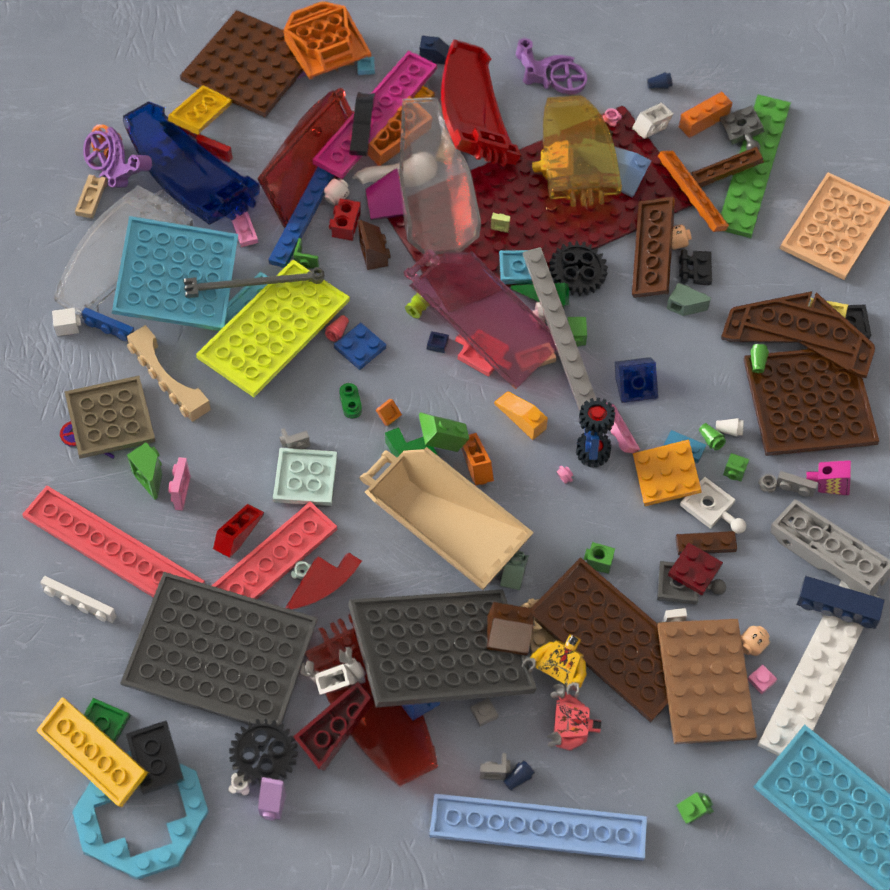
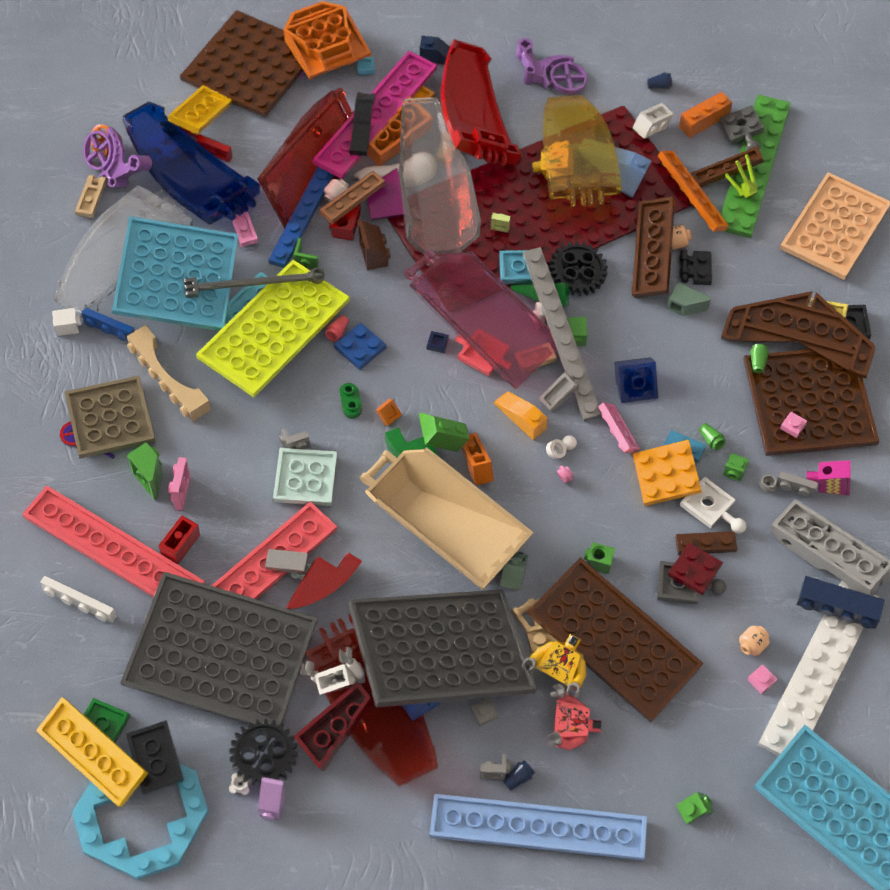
red slope [213,504,264,558] -> none
lime wheel [405,295,428,319] -> none
reddish brown slope [487,602,533,656] -> none
black plate [576,398,615,467] -> none
bright pink plate [601,108,622,126] -> none
medium nougat plate [657,619,757,744] -> none
white plate [663,608,687,622] -> none
white cone [716,418,744,437] -> none
none -> red brick [158,515,200,564]
none -> light grey tile [265,549,308,574]
none -> medium nougat plate [320,170,385,224]
none -> light grey tile [539,372,579,412]
none -> white plate [546,435,577,460]
none -> lime plant [725,155,758,199]
none -> bright pink plate [780,412,807,438]

